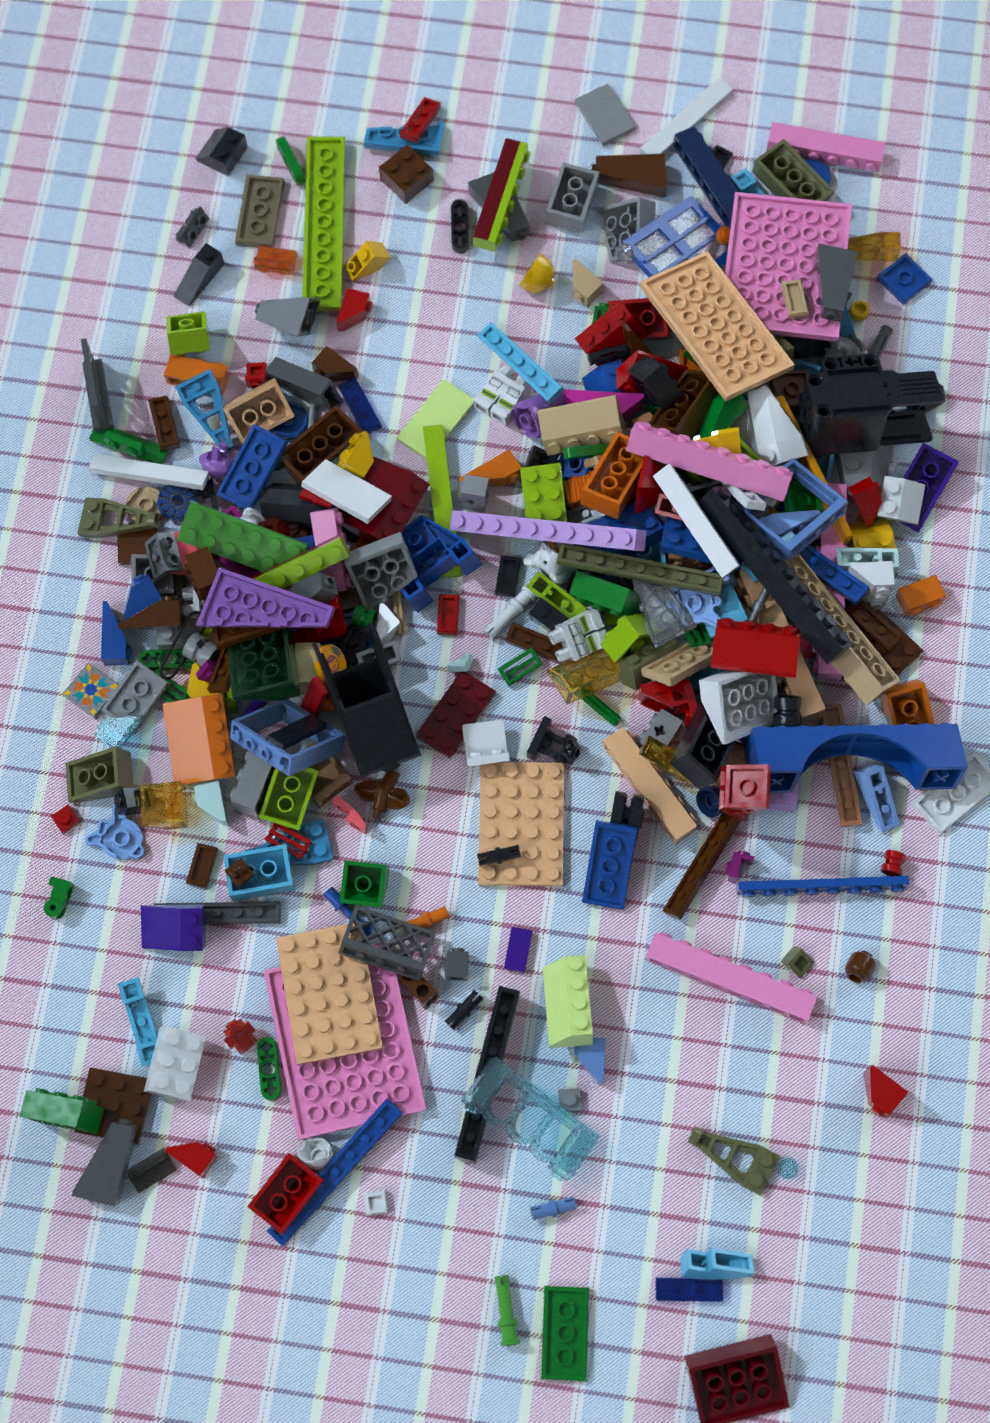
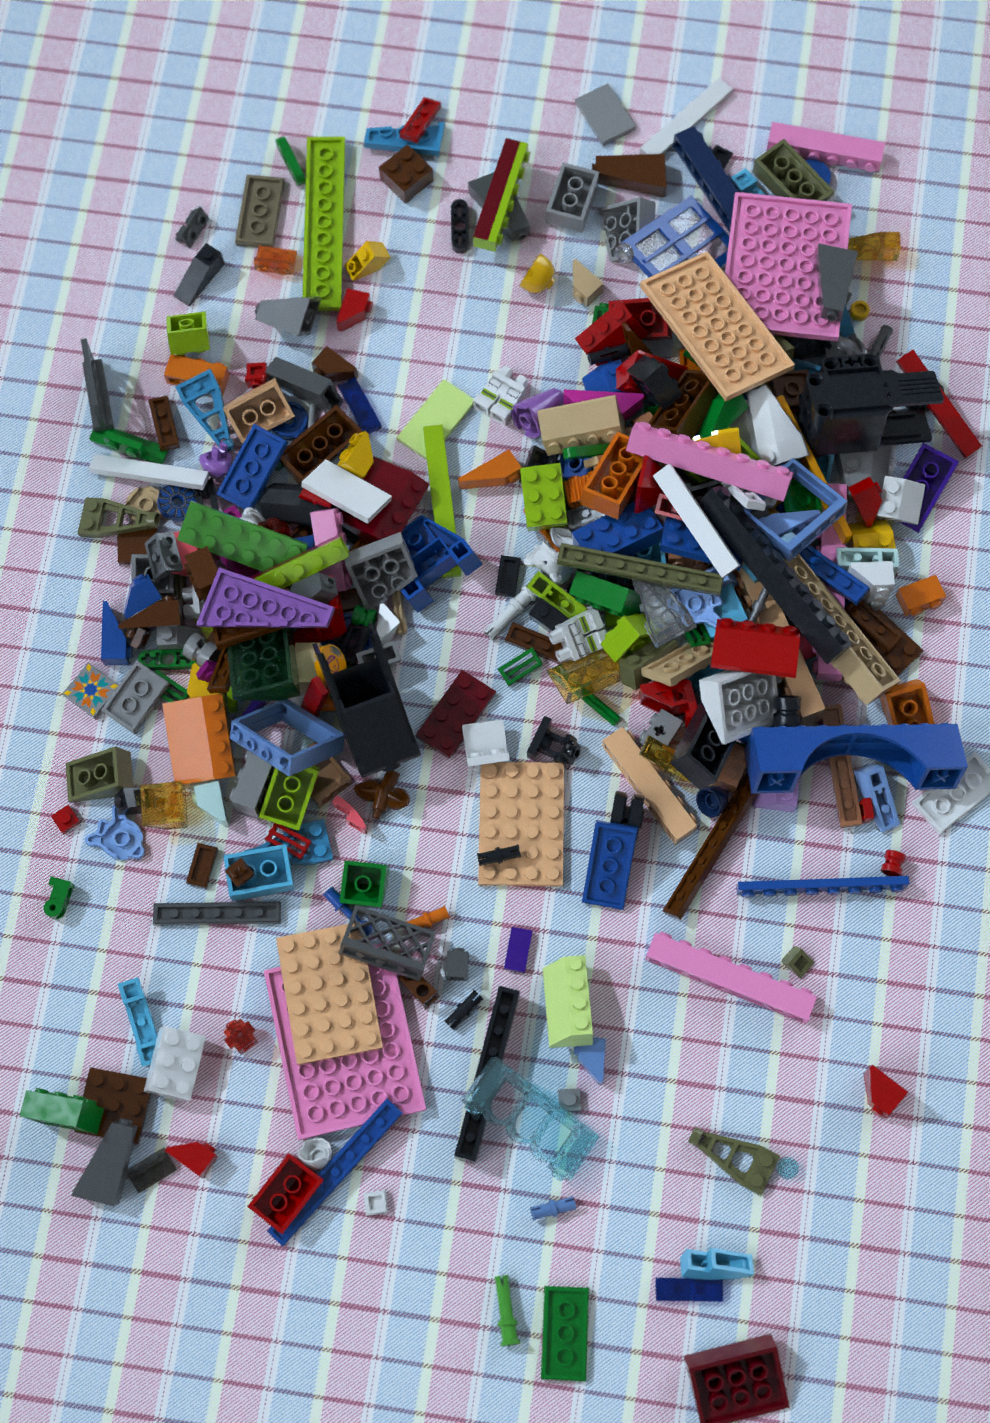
clear light blue slope [94,715,144,748] -> none
dark purple slope [141,904,206,951] -> none
black piece [159,611,206,680] -> none
black slope [195,127,248,176] -> none
green beam [257,1037,281,1101] -> none
black tile [267,713,327,750] -> none
red tile [437,594,460,635] -> none
light aqua tile [447,654,474,672] -> none
lavender brick [450,510,647,551] -> none
light grey brick [458,474,489,512] -> none
medium azure plate [477,322,564,405] -> none
orange plate [716,226,731,245] -> none
bracket [719,764,771,821] -> none
magenta bracket [725,851,755,883] -> none
tan tile [781,279,809,319] -> none
reddish brown head [845,951,876,984] -> none
blue tile [877,253,933,305] -> none
none -> reddish brown tile [125,627,153,649]
none -> red tile [859,798,874,824]
none -> red tile [895,349,982,459]

